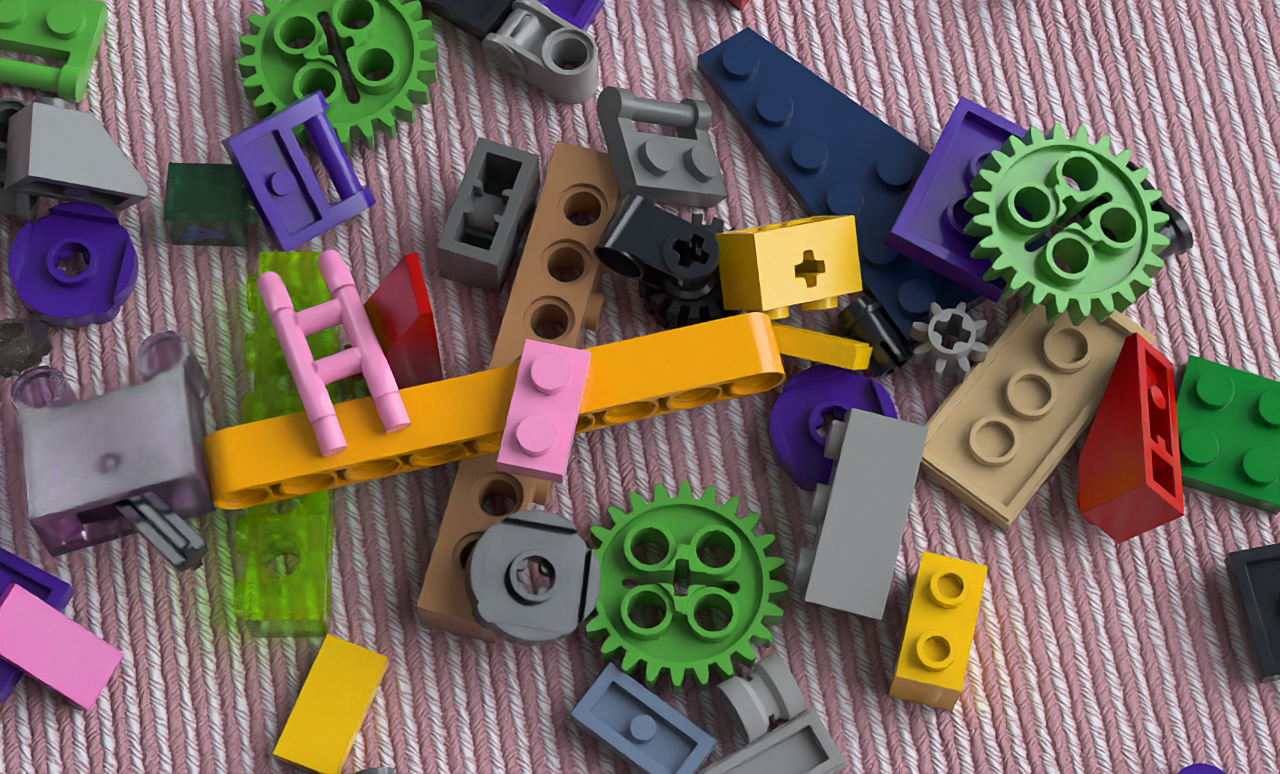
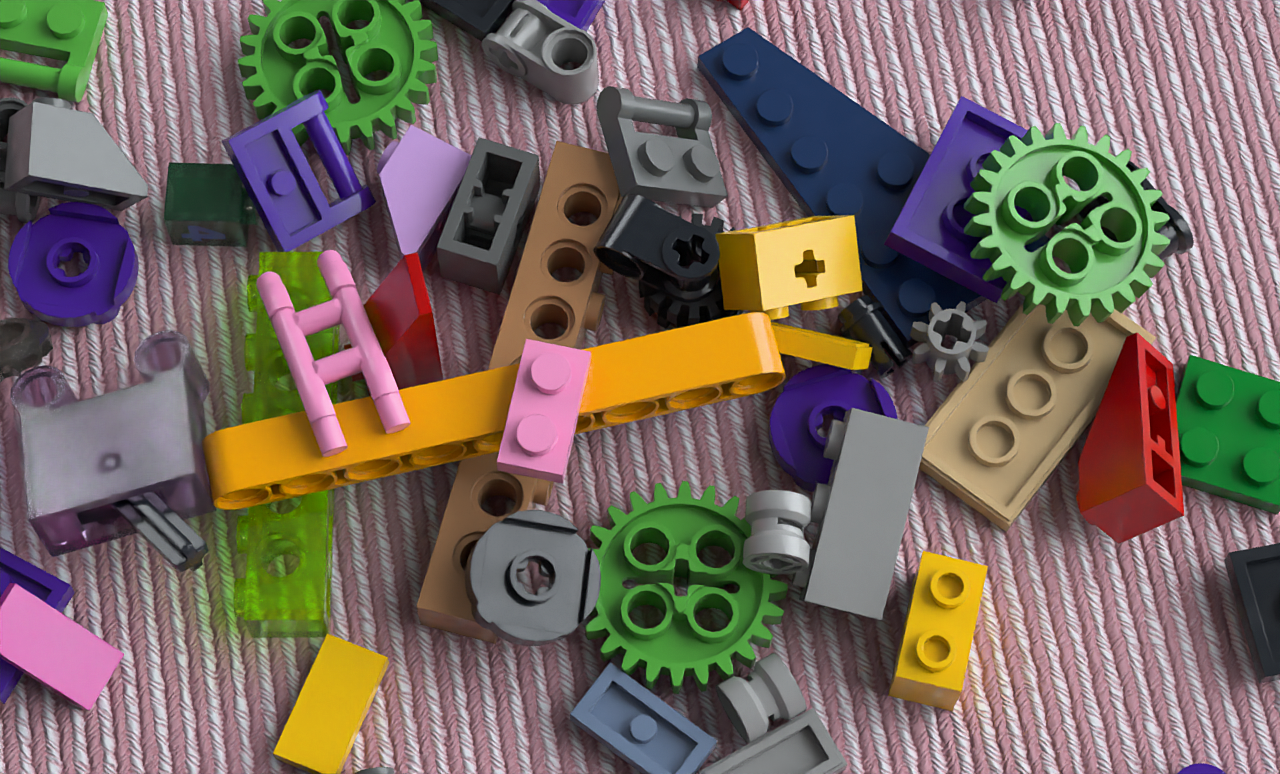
none -> lavender slope [377,125,472,272]
none -> light grey wheel [743,490,812,575]

